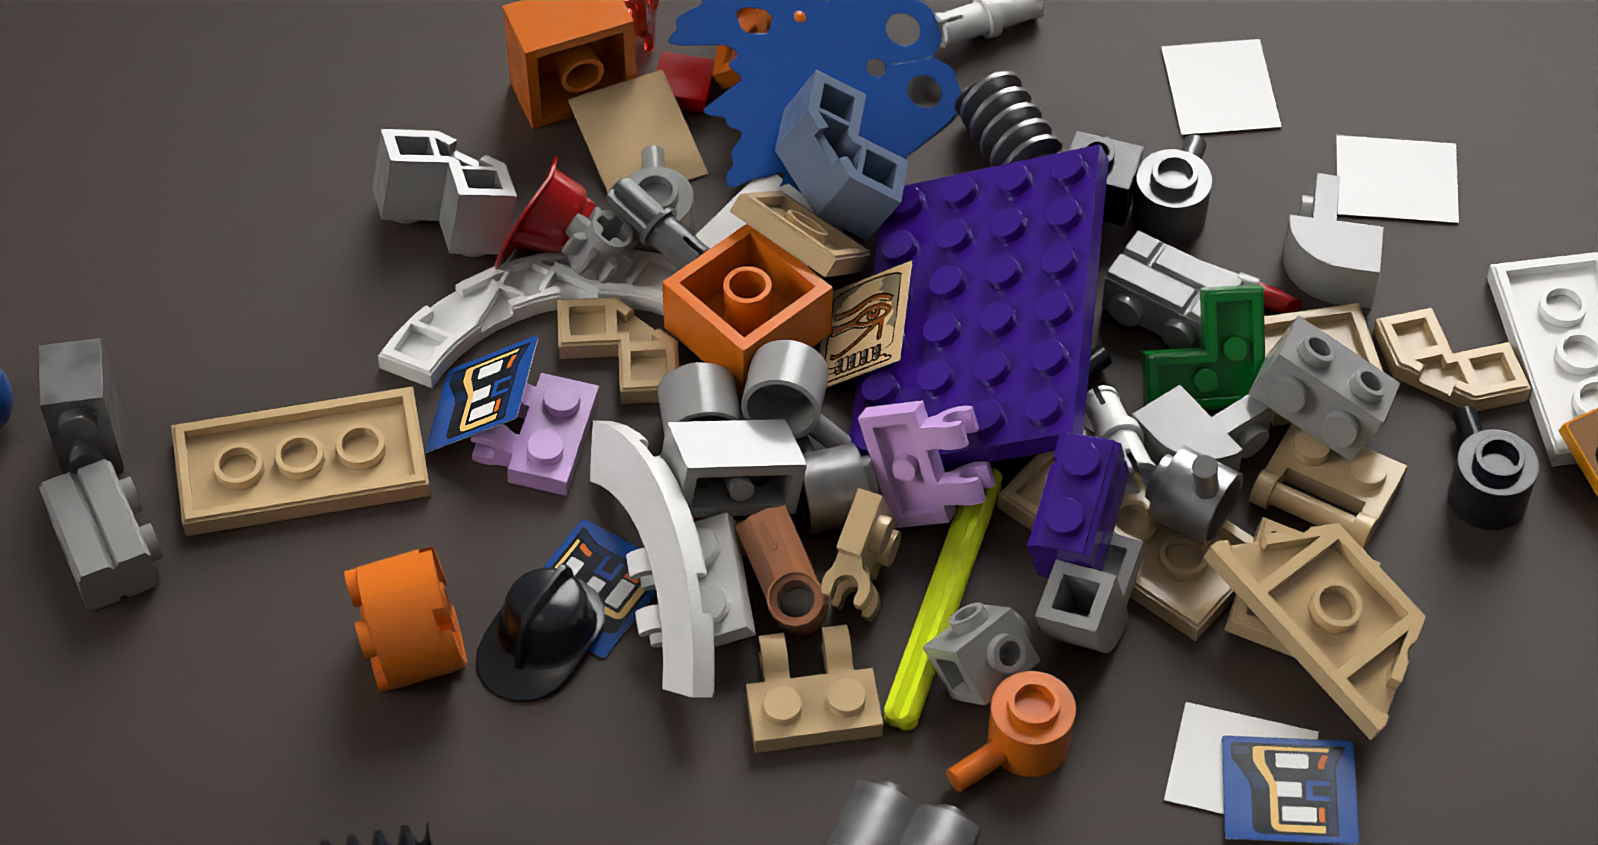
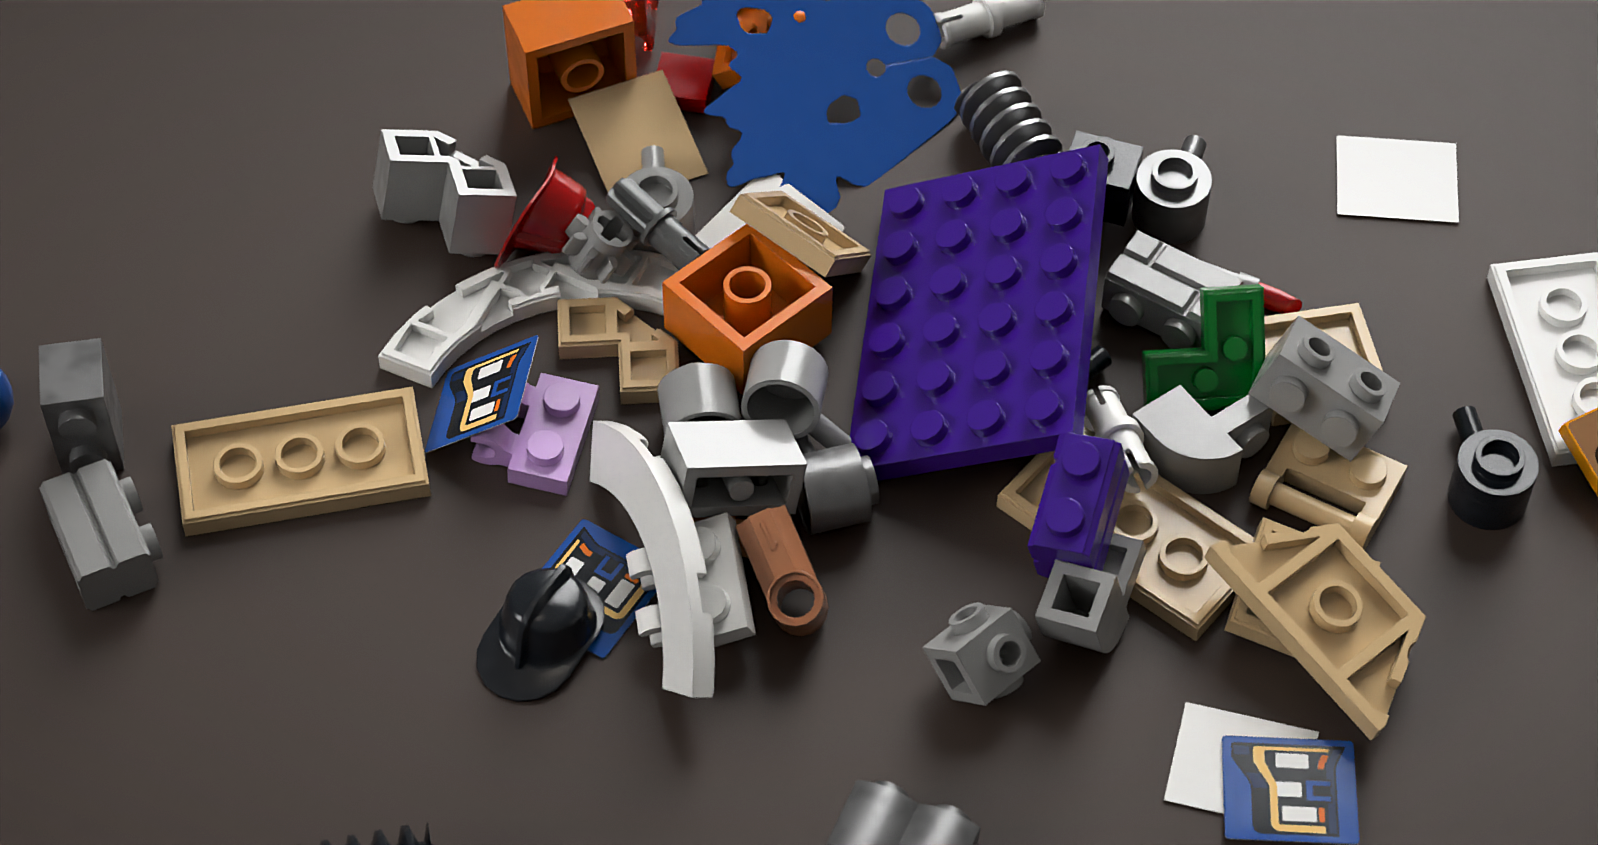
orange brick [344,546,467,692] -> none
tan plate [746,624,883,753] -> none
sand blue brick [775,70,909,241] -> none
sticker [820,260,912,388] -> none
tan plate [822,488,901,622] -> none
lavender plate [858,400,996,528] -> none
neon yellow axle [883,468,1003,731] -> none
orange piece [946,671,1076,792] -> none
flat silver piece [1145,446,1243,547] -> none
white sticker [1162,39,1281,135] -> none
brick [1282,173,1384,309] -> none
tan tile [1373,308,1531,411] -> none

